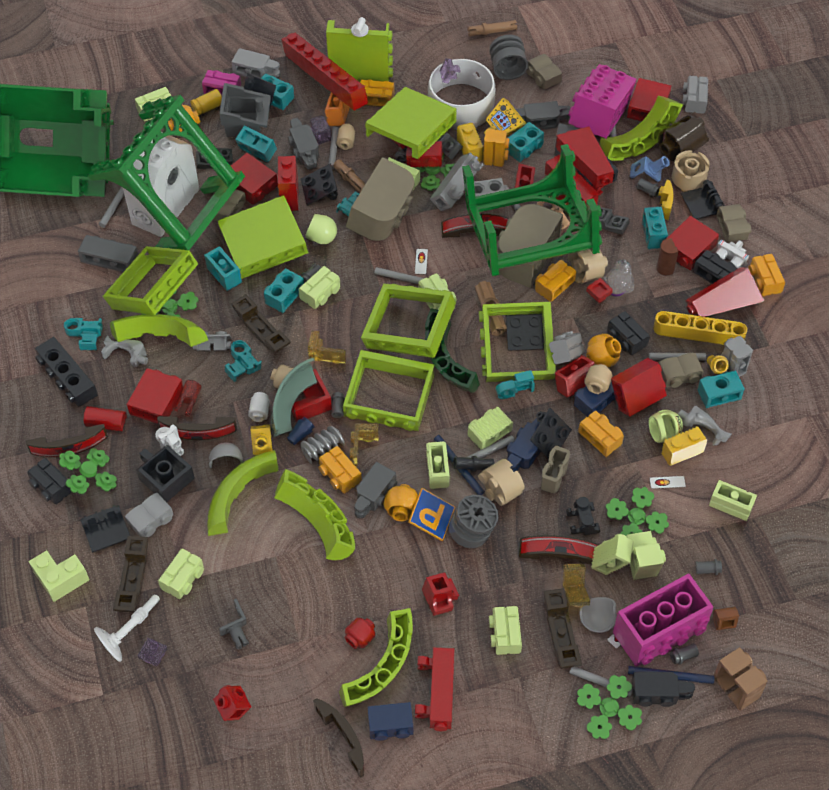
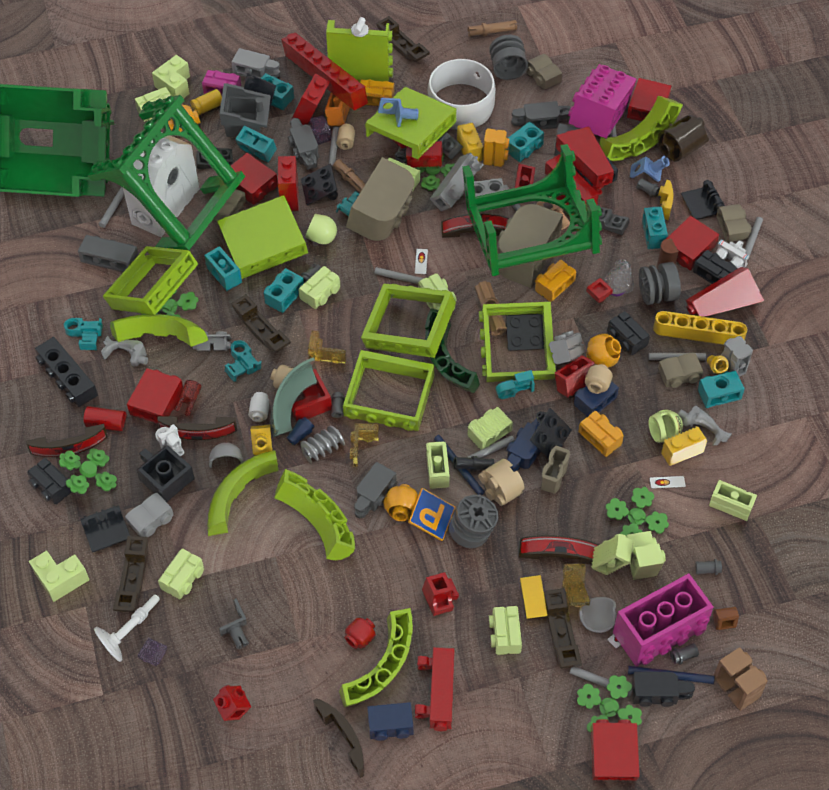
light orange brick [318,446,362,494] -> none
clear purple tile [439,58,460,84] -> none
torso [484,98,527,138] -> none
black piece [566,497,600,535] -> none
tan brick [568,249,608,284] -> none
red brick [611,358,667,417] -> none
tan brick [671,150,709,192] -> none
light grey brick [682,76,708,114] -> none
light orange brick [748,253,785,296] -> none
none -> yellowish green brick [152,55,190,99]
none -> red brick [291,73,330,125]
none -> dark brown slope [376,16,430,62]
none -> medium blue bracket [378,98,419,127]
none -> yellow slope [520,575,547,619]
none -> red brick [591,719,639,780]
none -> dark grey wheel [639,262,681,305]
none -> light grey bar [745,217,763,259]

